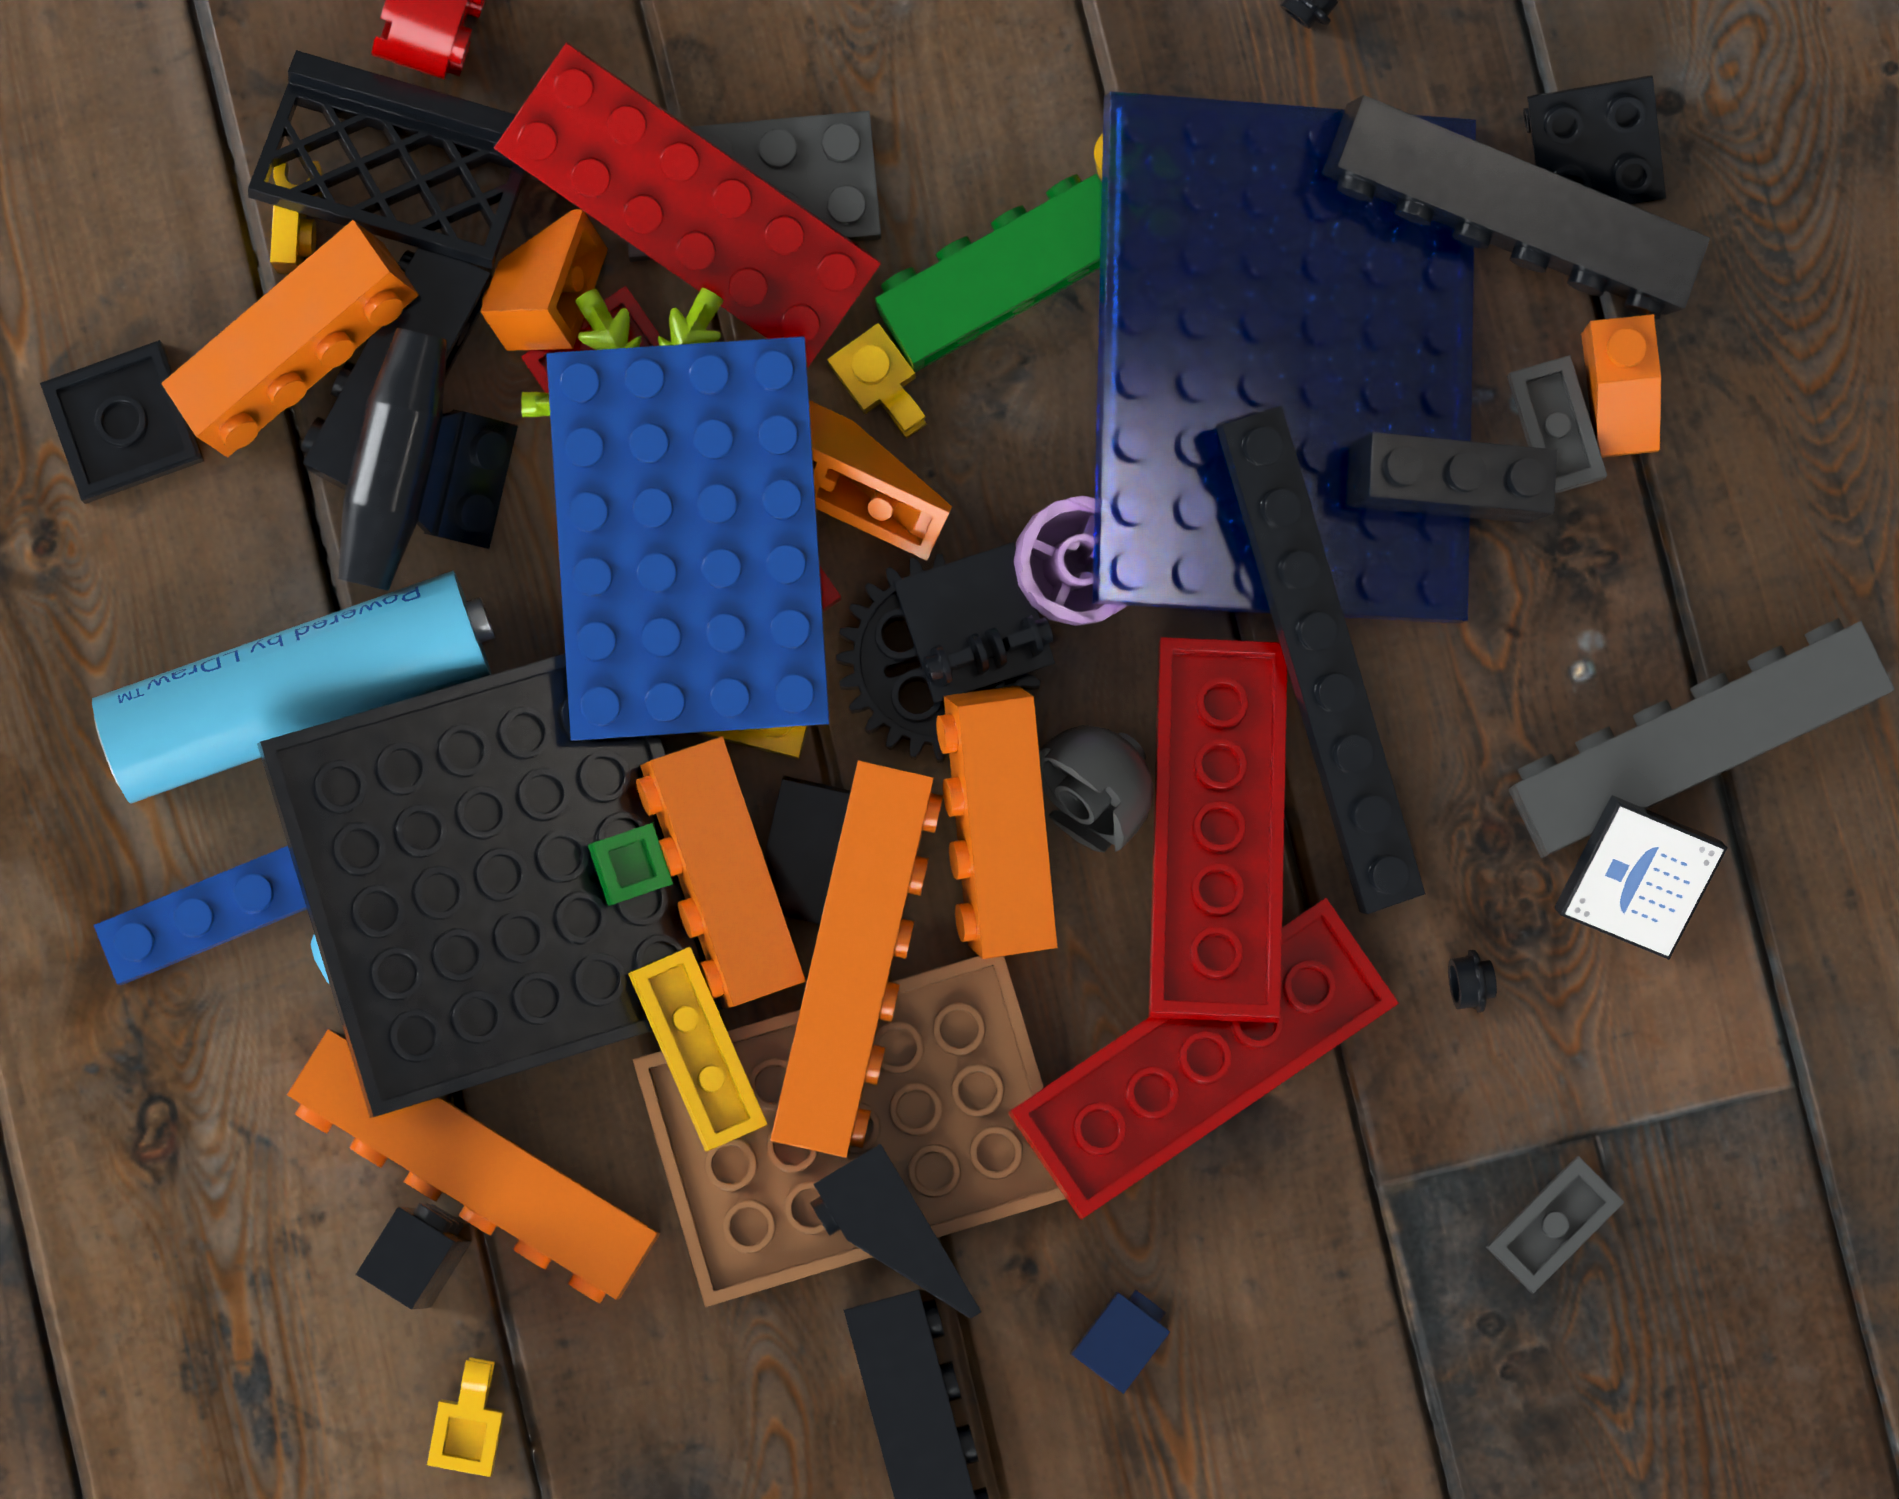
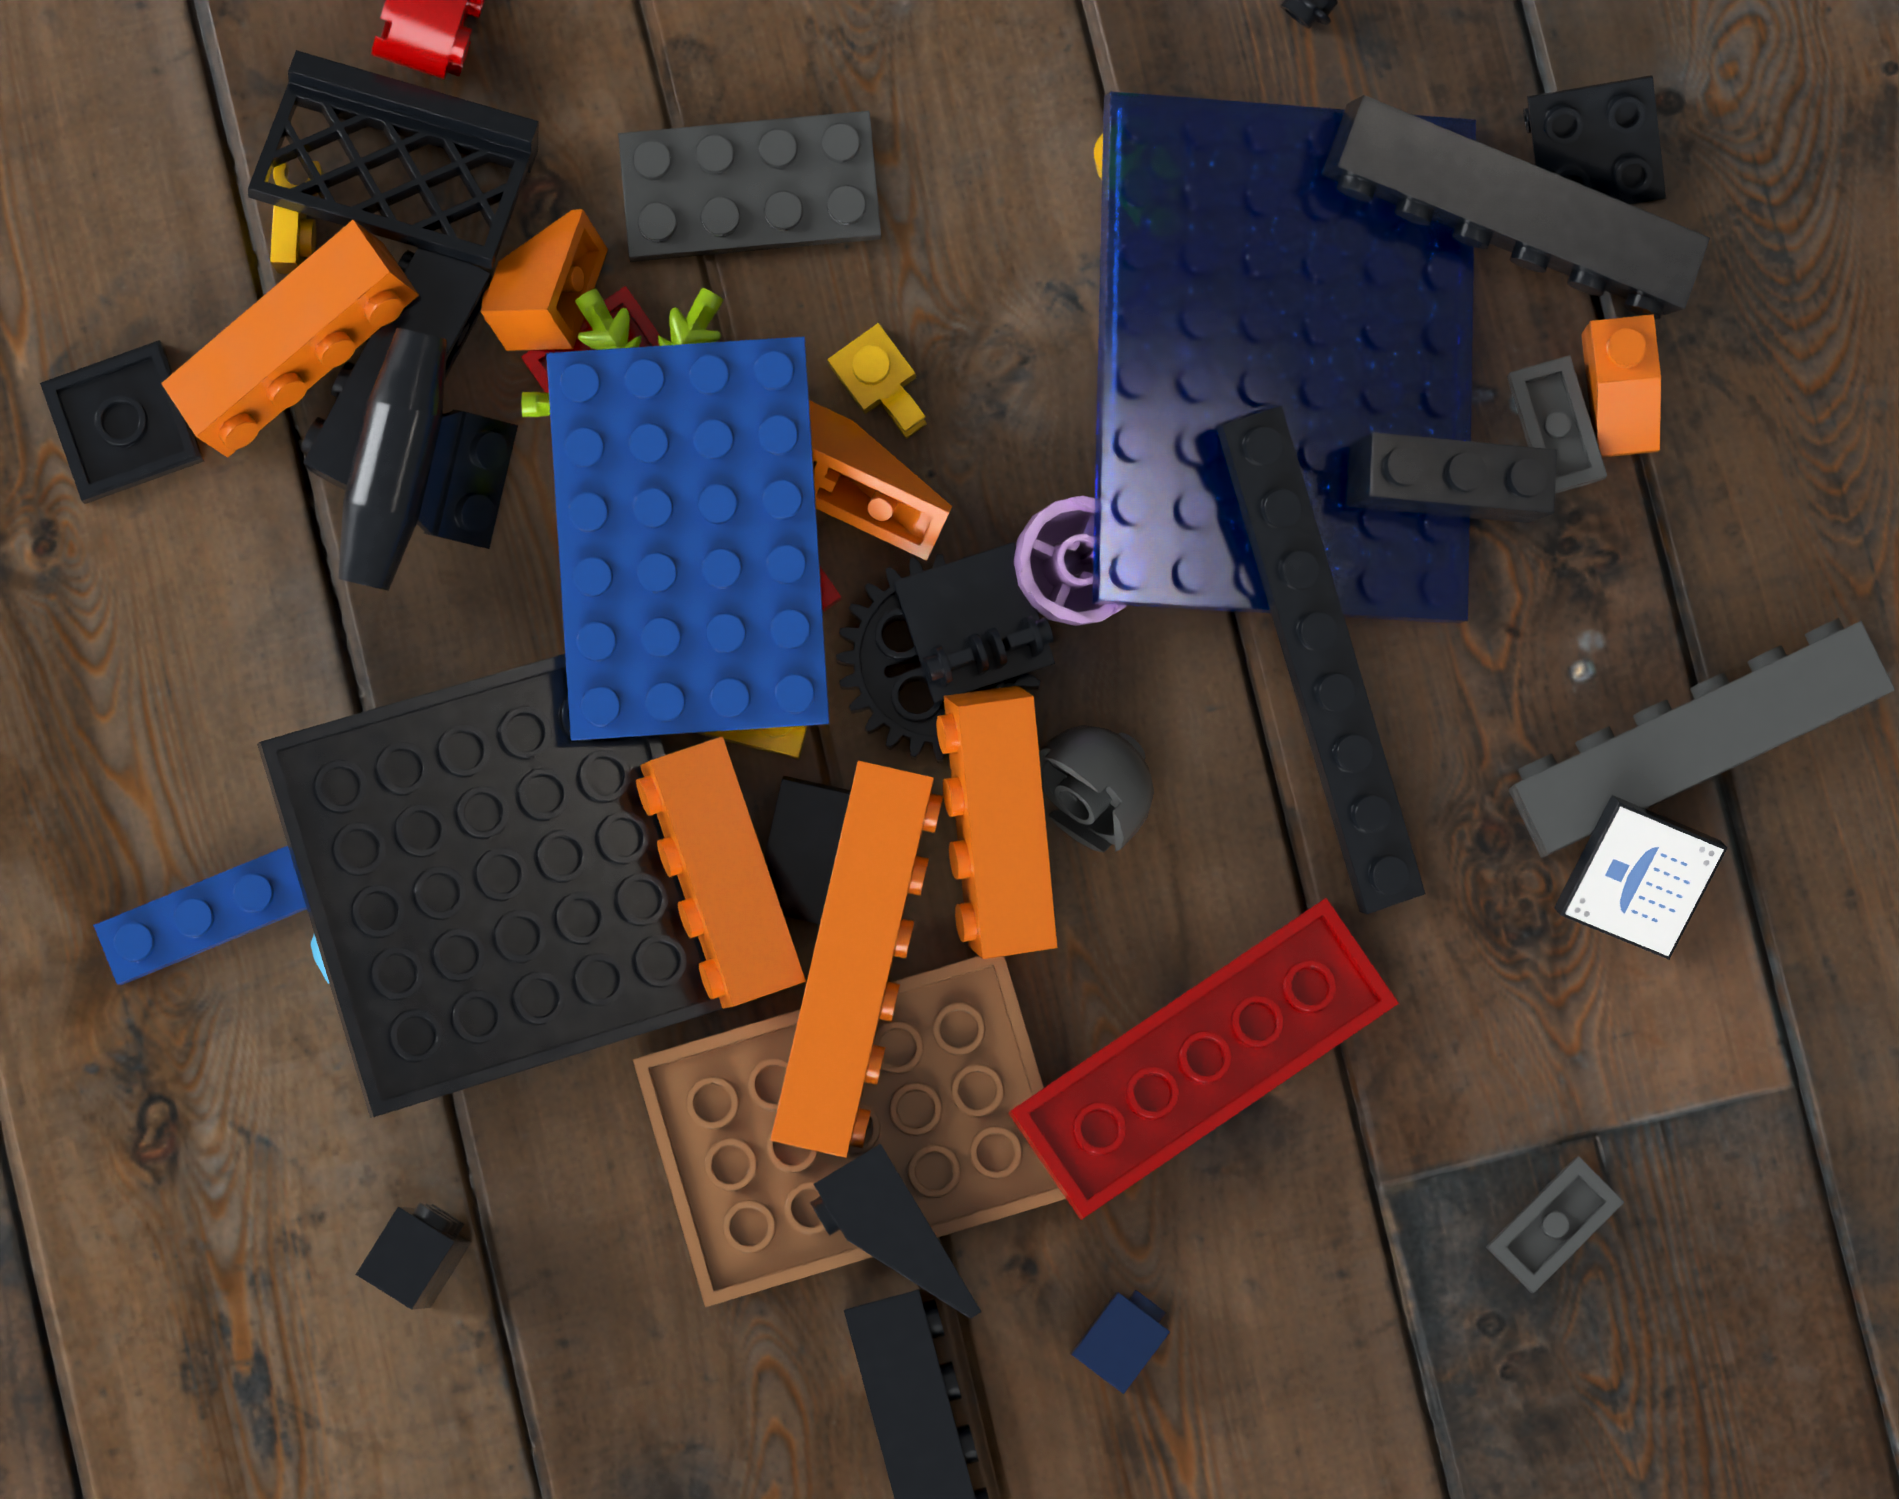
medium azure piece [92,570,495,804] -> none
orange brick [287,1029,661,1303] -> none
yellow plate [427,1357,505,1477] -> none
red plate [494,42,881,367] -> none
green plate [588,823,673,906] -> none
yellow plate [628,947,768,1152] -> none
green brick [875,173,1134,373] -> none
red plate [1149,637,1287,1023] -> none
black plate [1448,950,1497,1013] -> none

